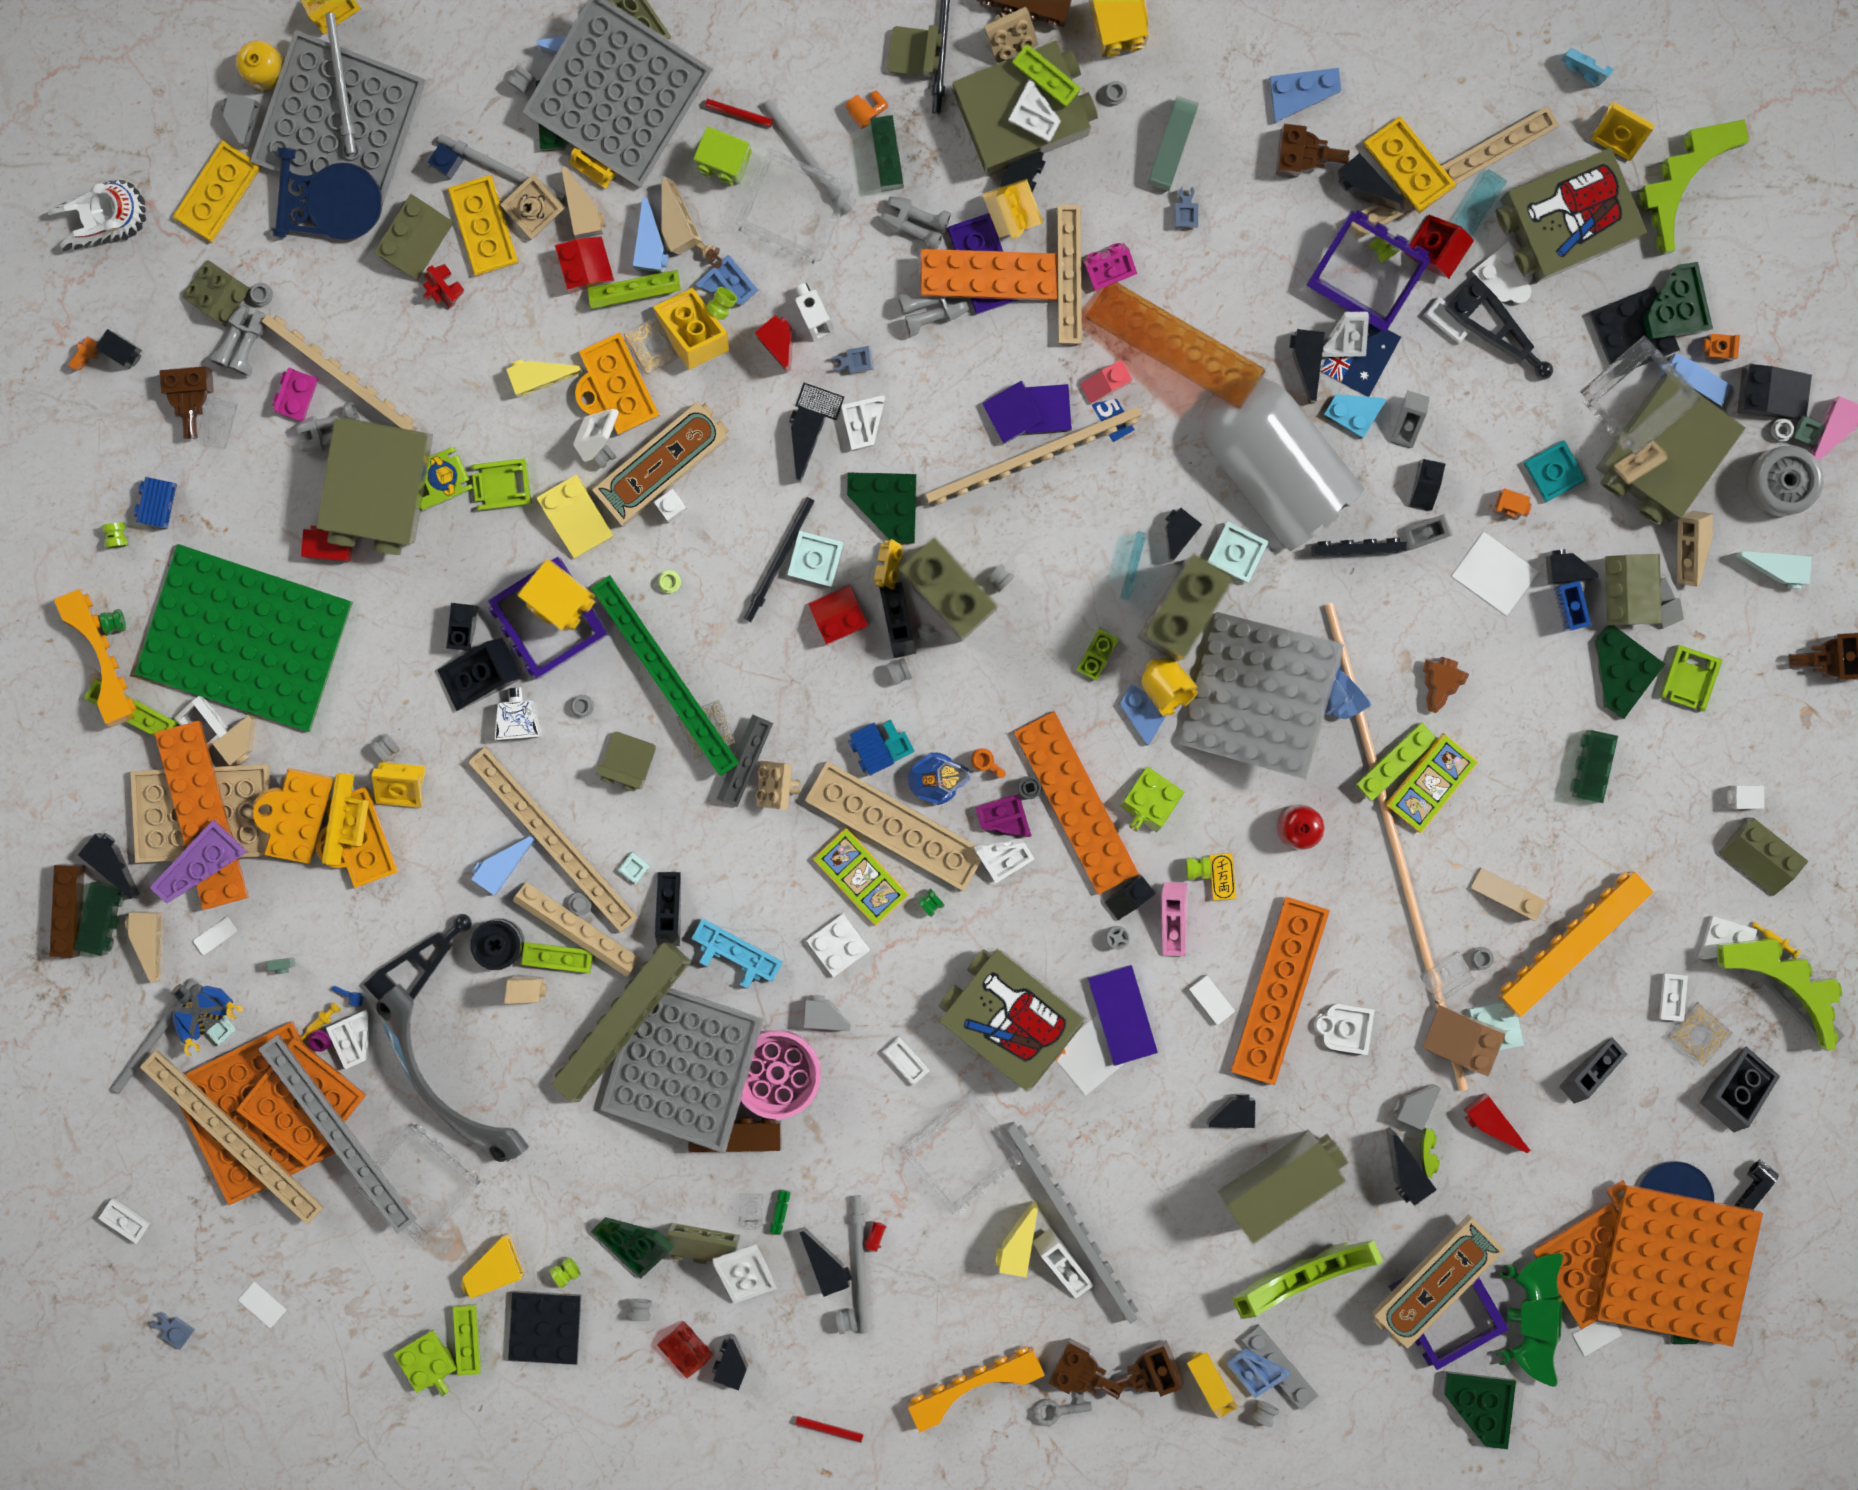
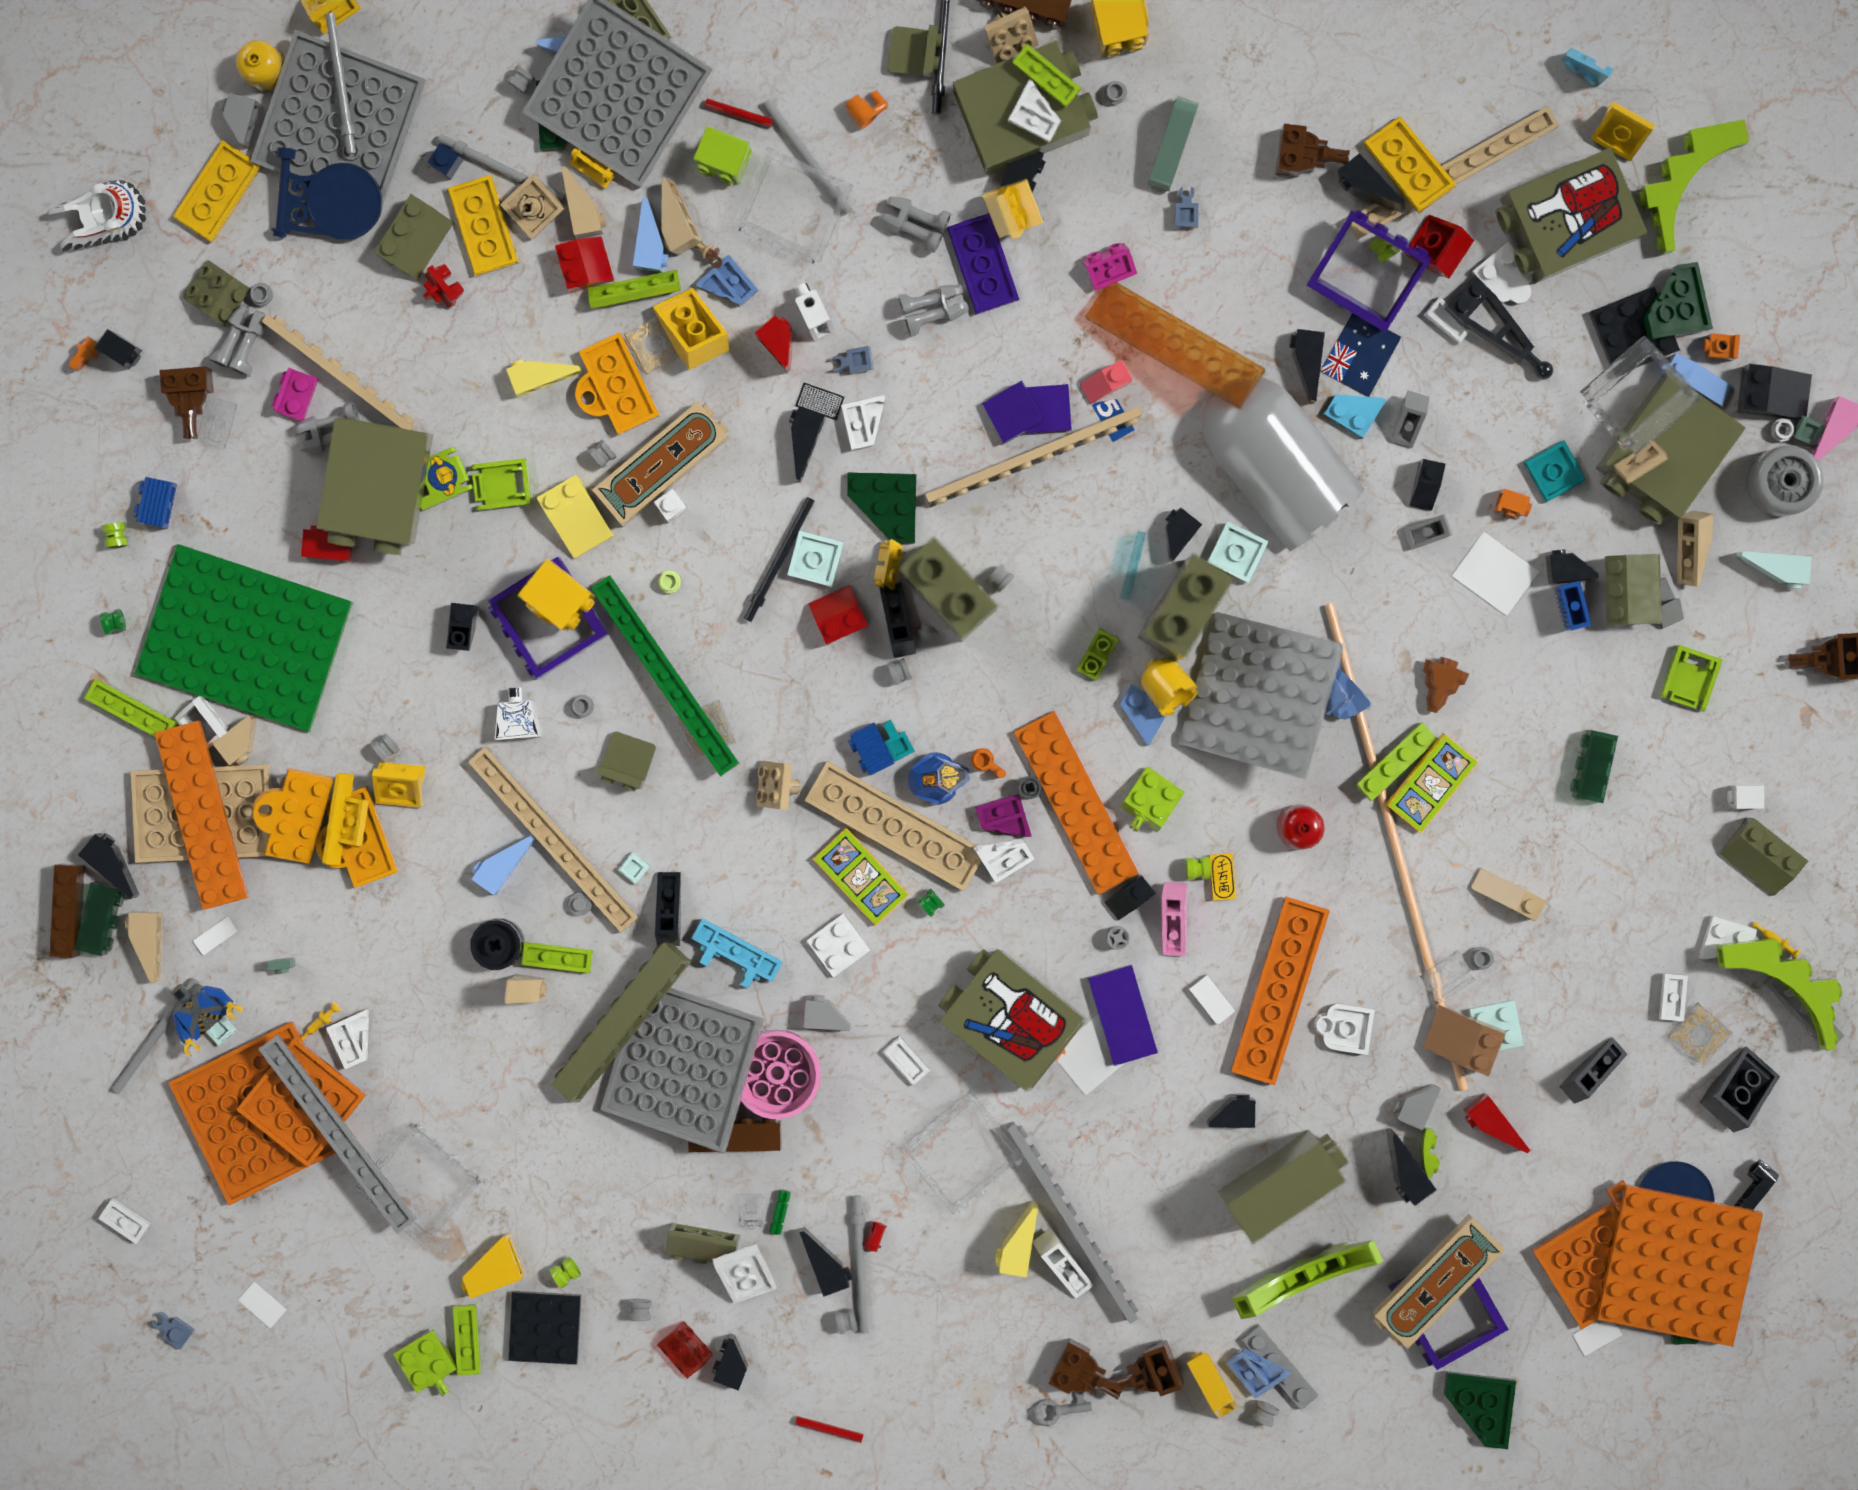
light orange arch [54,589,137,728] -> none
tan plate [140,1050,324,1225] -> none
medium lavender wing [150,820,248,904] -> none
magenta plate [309,1030,332,1052] -> none
blue hand [332,985,363,1007] -> none
black plate [364,914,472,1001] -> none
dark grey panel [375,983,529,1162] -> none
black slope [437,638,522,711] -> none
tan plate [513,882,640,977] -> none
white tile [573,409,619,462] -> none
dark green plate [591,1217,674,1279] -> none
lime wheel [706,287,737,320] -> none
dark grey plate [717,714,773,807] -> none
clear green brick [870,115,904,192] -> none
light orange arch [908,1346,1045,1433] -> none
orange plate [920,249,1058,301] -> none
tan plate [1057,205,1082,344] -> none
medium blue wing [1269,68,1341,123] -> none
black plate [1311,538,1407,556] -> none
white wing [1322,312,1369,357] -> none
clear light blue tile [1453,169,1507,237] -> none
green torso [1496,1253,1564,1387] -> none
light orange brick [1497,871,1654,1017] -> none
dark green plate [1595,625,1665,719] -> none

